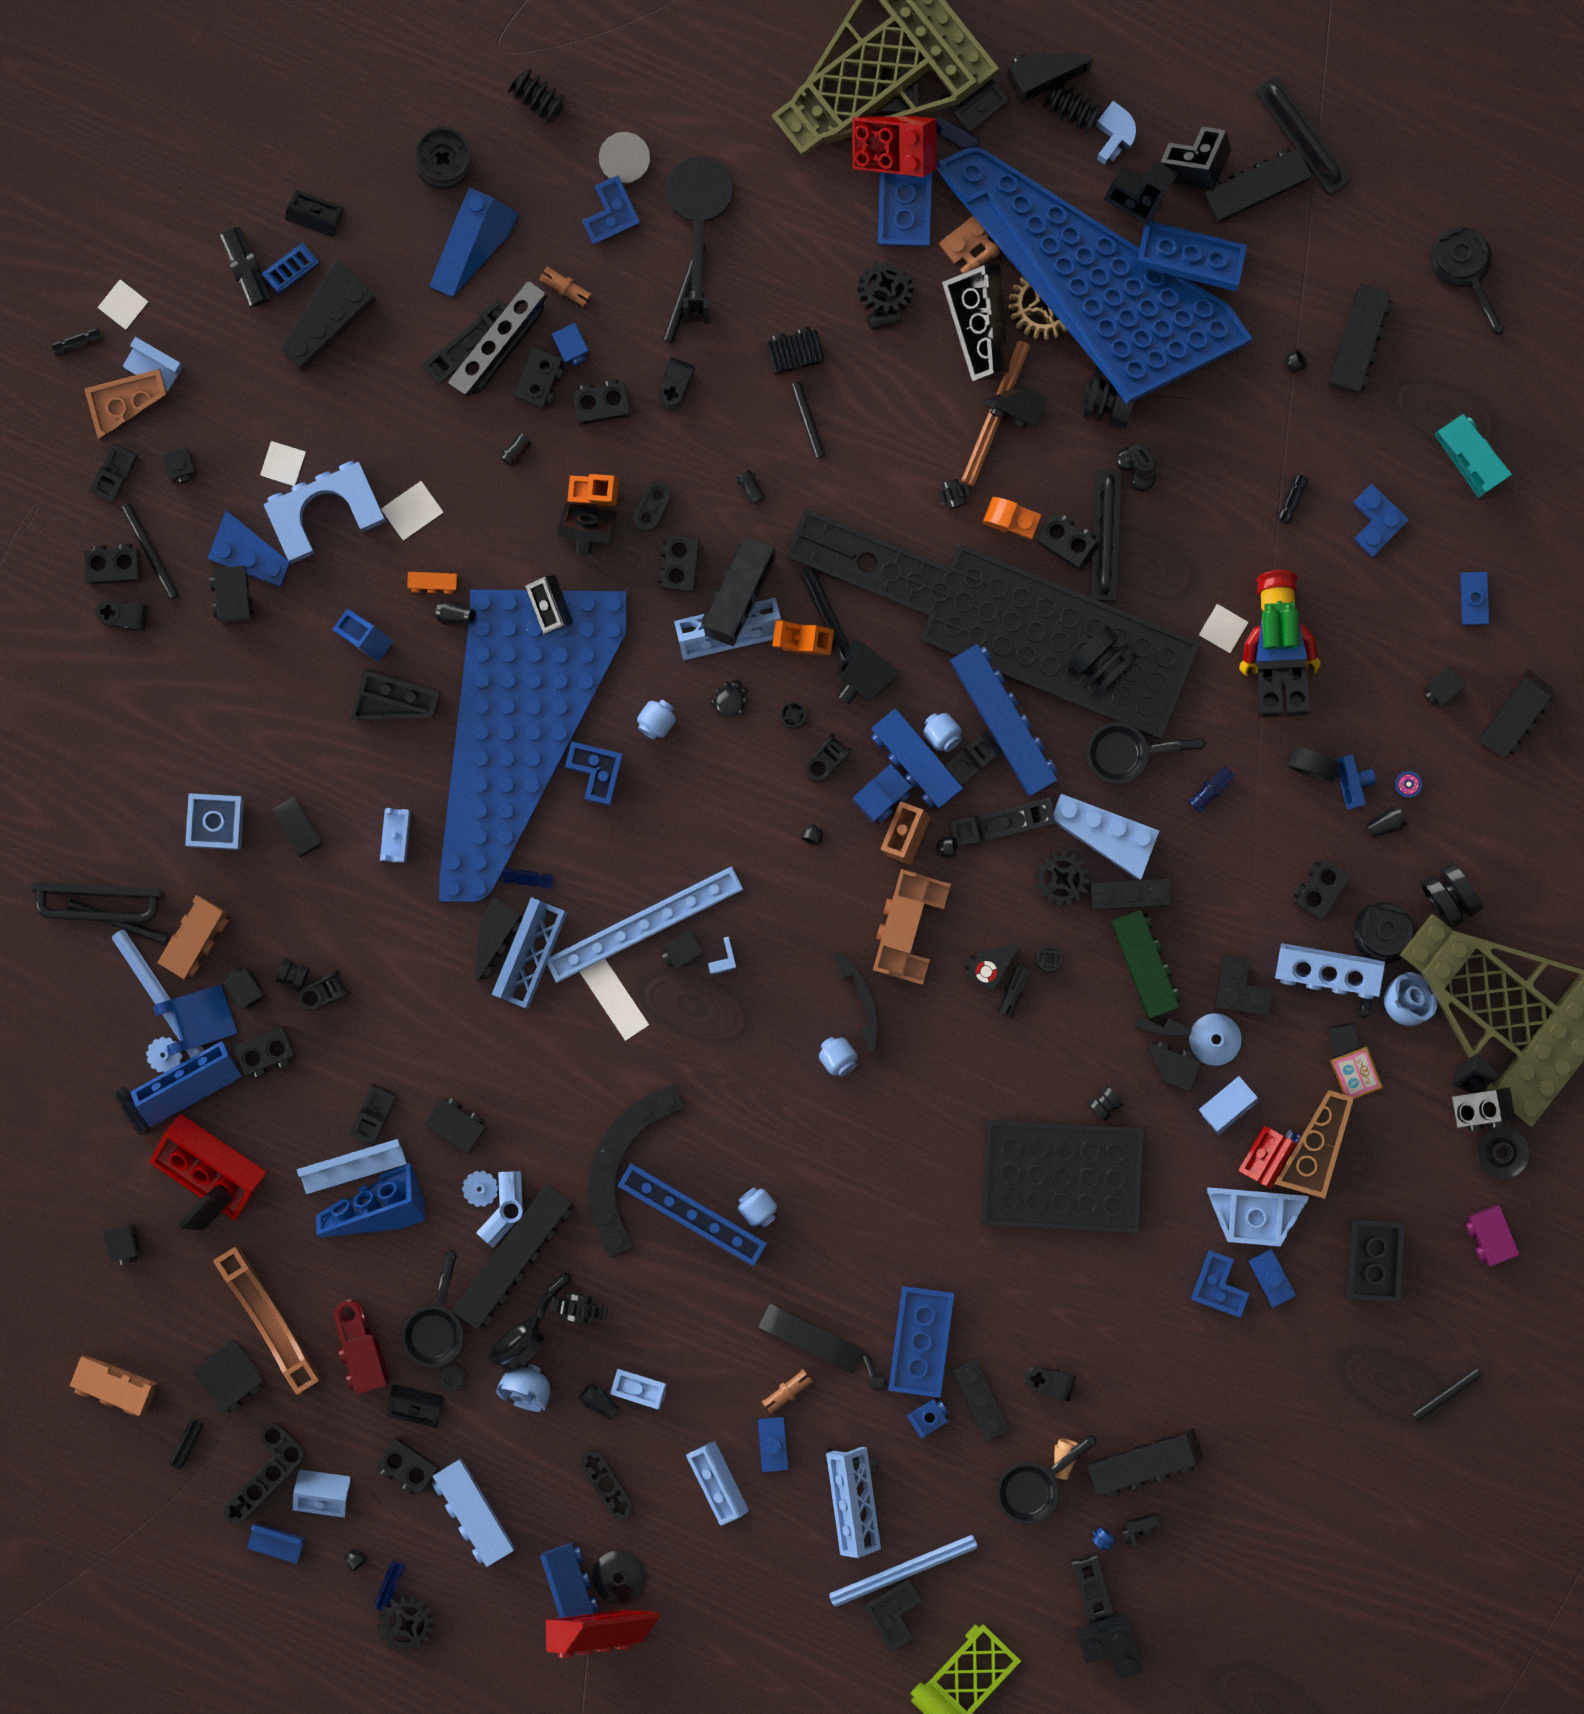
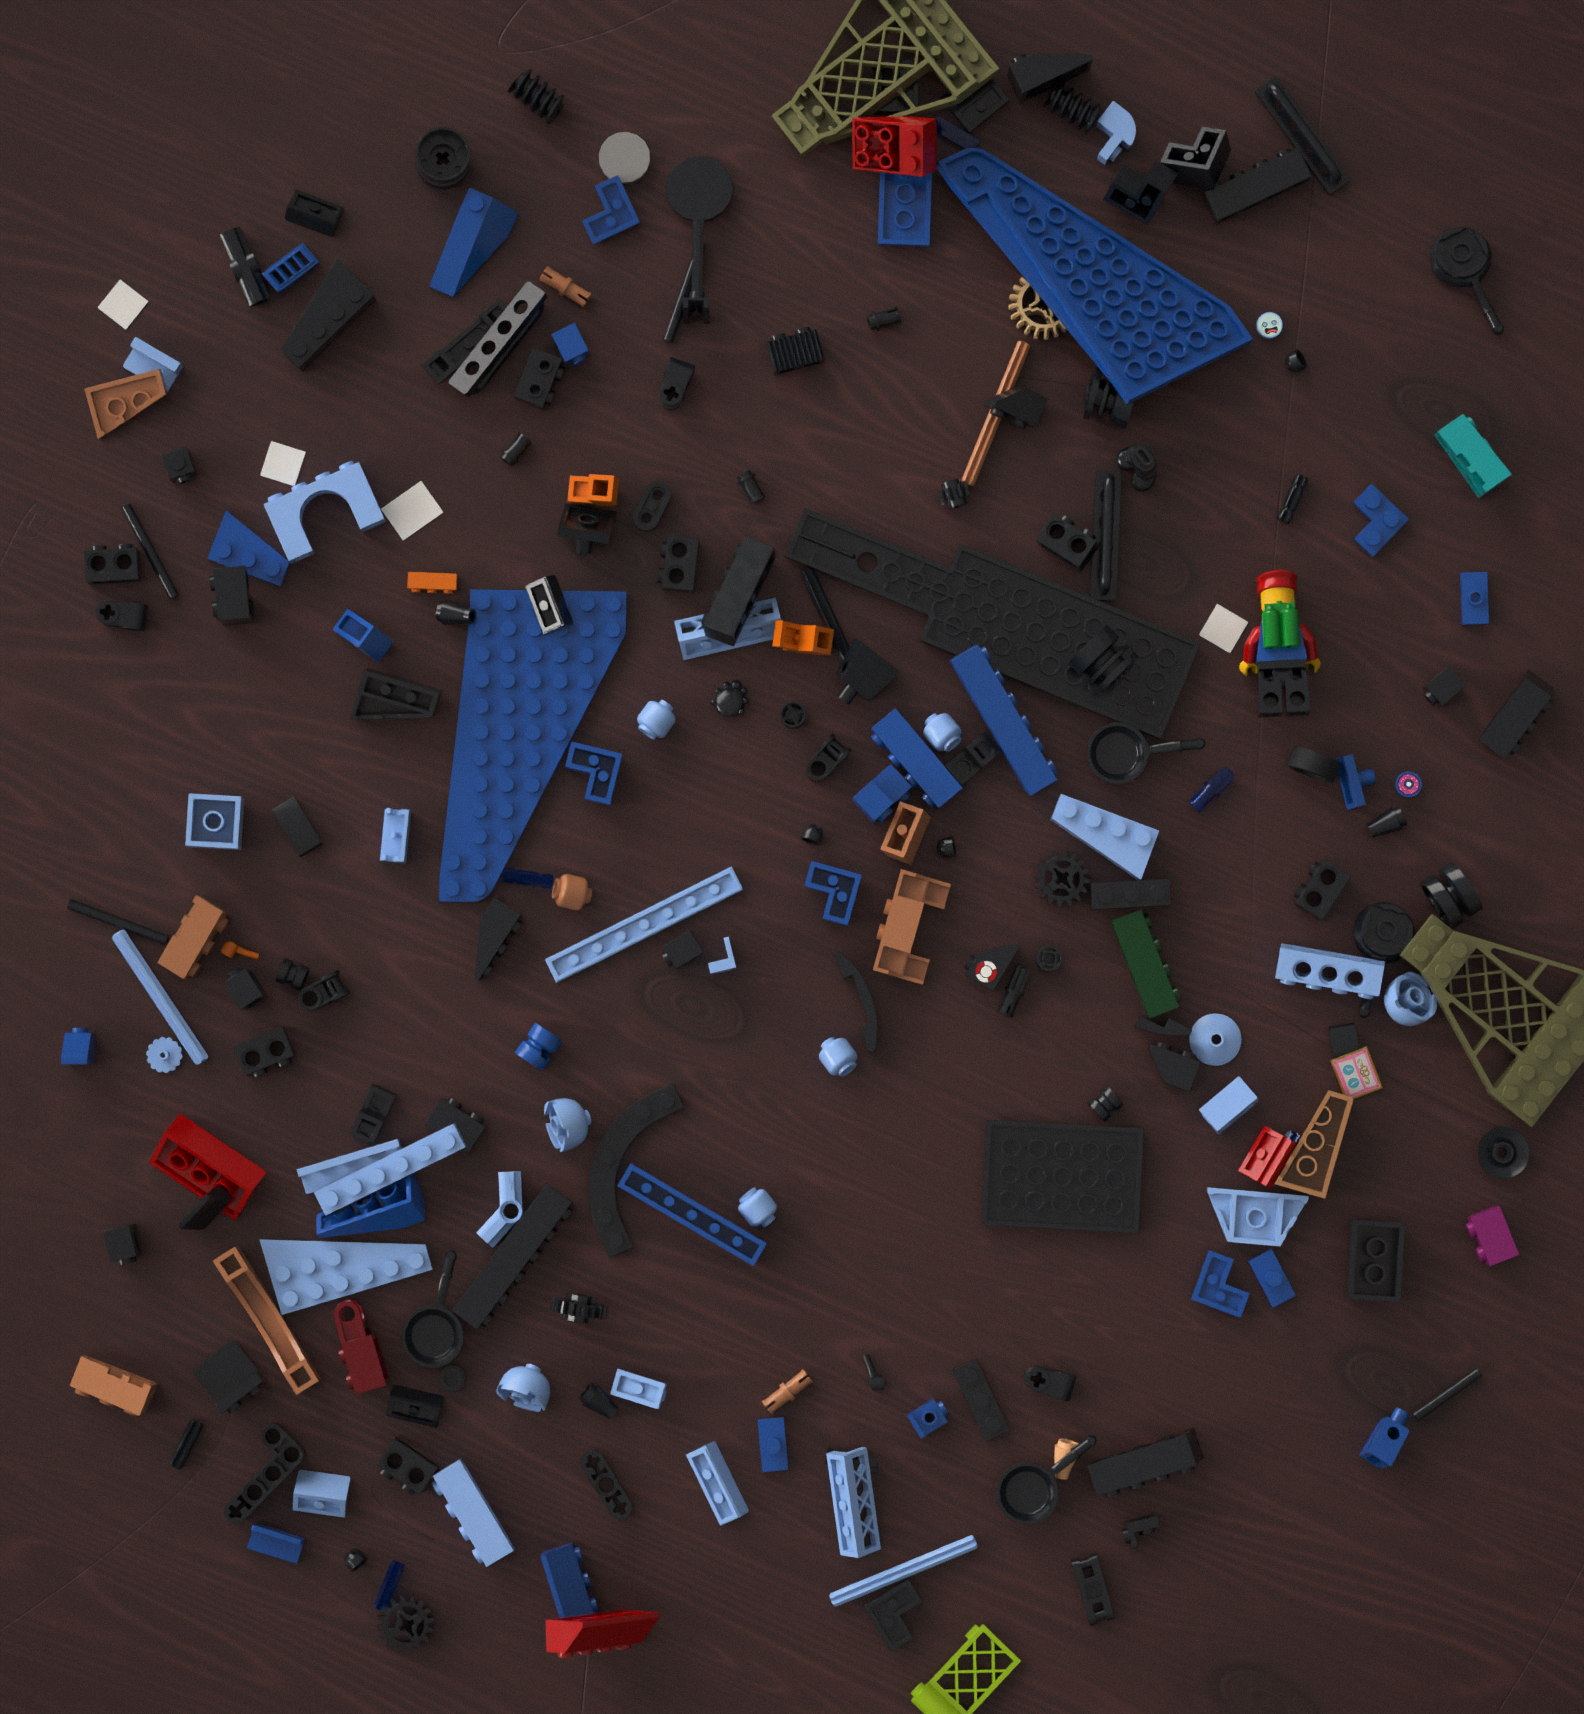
black piece [30,882,164,923] -> none
black axle [51,327,102,356] -> none
black slope [89,443,138,503] -> none
black axle [113,1087,151,1135] -> none
blue brick [130,1041,242,1127] -> none
blue flag [153,984,238,1056] -> none
light blue piece [462,1171,499,1207] -> none
black piece [488,1272,571,1373] -> none
medium blue fence [492,897,568,1009] -> none
black brick [573,380,630,426] -> none
white sticker [580,959,649,1041] -> none
black dish [593,1550,645,1603] -> none
black slope [758,1303,864,1373] -> none
black bar [791,382,825,459] -> none
black gear [857,261,914,317] -> none
blue plate [888,1286,954,1398] -> none
nougat plate [938,216,1001,274] -> none
black wedge [942,264,1009,381] -> none
black slope [950,798,1056,847] -> none
orange brick [982,497,1041,540] -> none
black brick [1075,1613,1144,1679] -> none
blue plate [1092,1527,1116,1551] -> none
blue plate [1136,221,1247,292] -> none
black brick [1214,956,1272,1016] -> none
black brick [1327,283,1393,395] -> none
black slope [1452,1054,1499,1093] -> none
black brick [1452,1087,1515,1131] -> none
none -> blue slope [61,1028,95,1065]
none -> orange hand [221,941,259,960]
none -> light blue wing [260,1239,433,1315]
none -> light blue plate [314,1123,466,1216]
none -> blue wheel [514,1022,563,1072]
none -> light blue cylinder [544,1098,591,1152]
none -> nougat head [552,874,592,911]
none -> blue brick [804,861,862,926]
none -> tile [1256,312,1283,339]
none -> blue torso [1359,1407,1410,1470]

